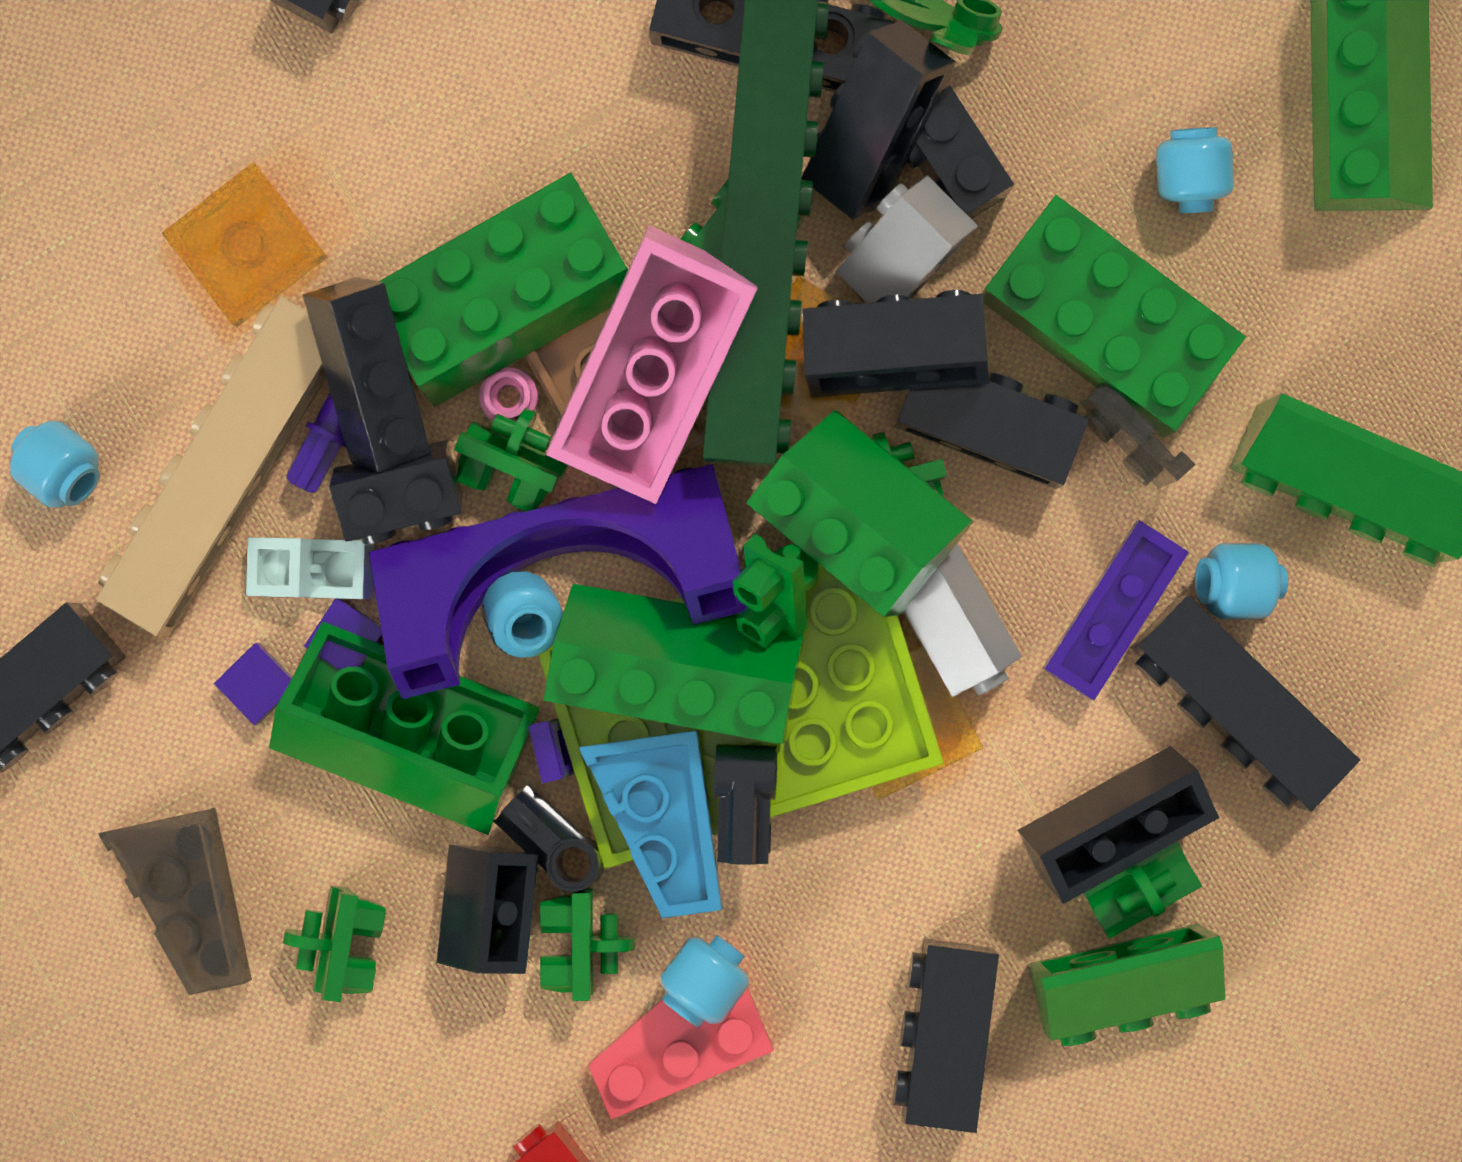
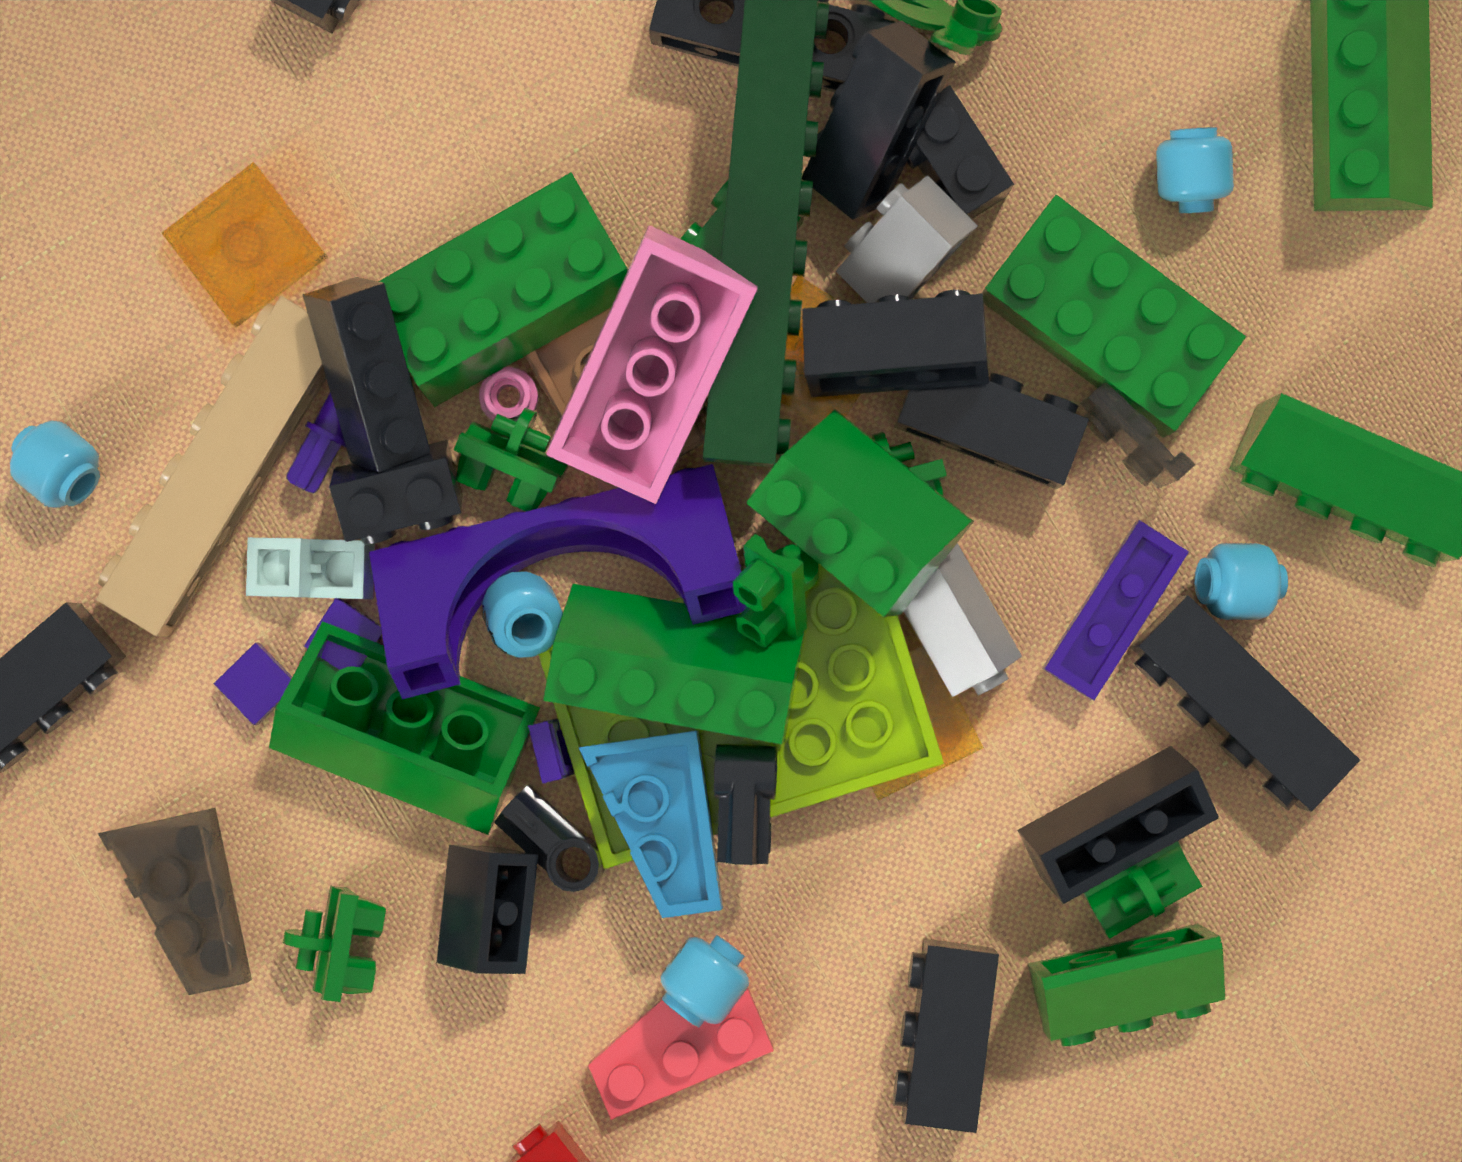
green hips [540,888,635,1001] -> none

